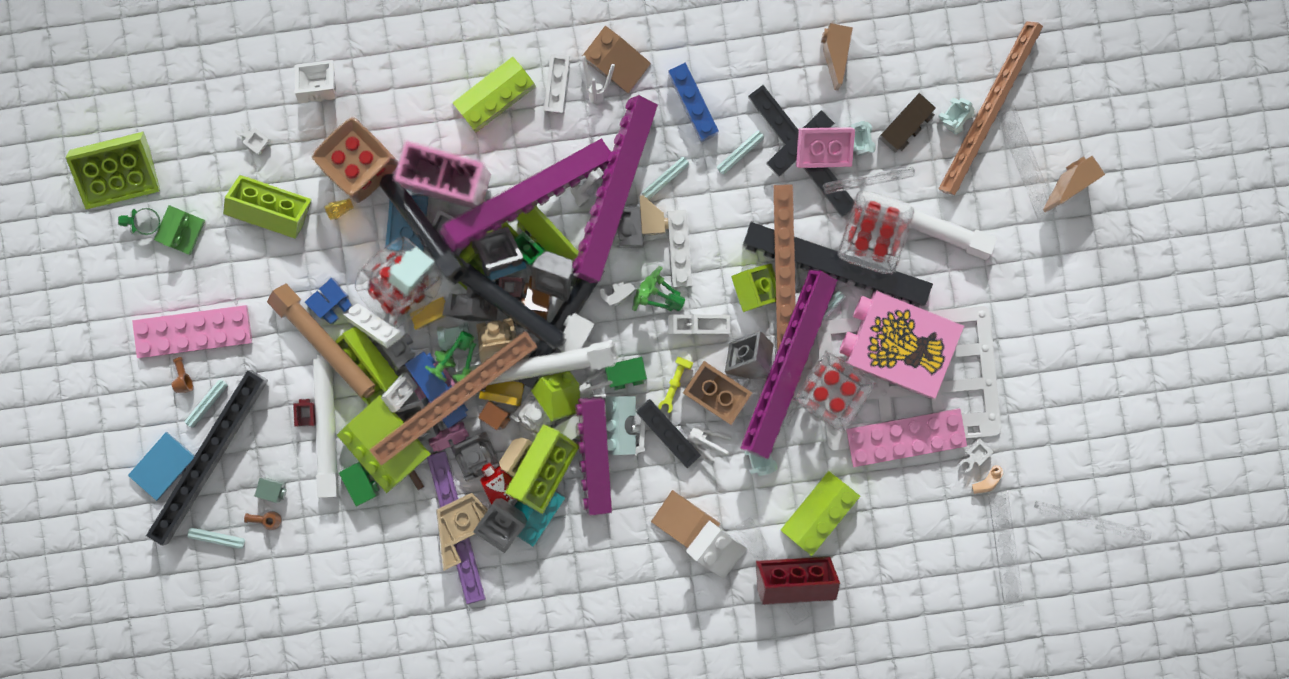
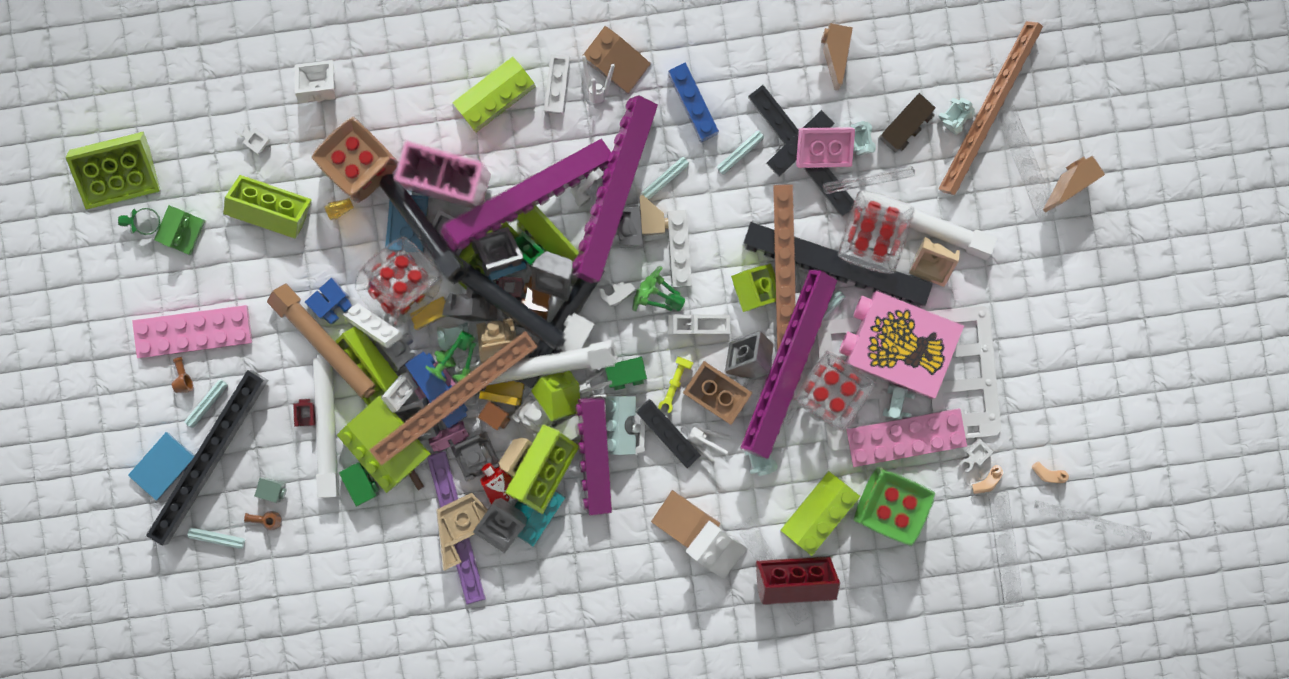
light aqua brick [388,247,434,296] -> none
none -> bright green piece [853,467,936,547]
none -> light aqua piece [882,386,915,420]
none -> tan brick [908,237,960,287]
none -> light nougat arm [1031,461,1069,483]

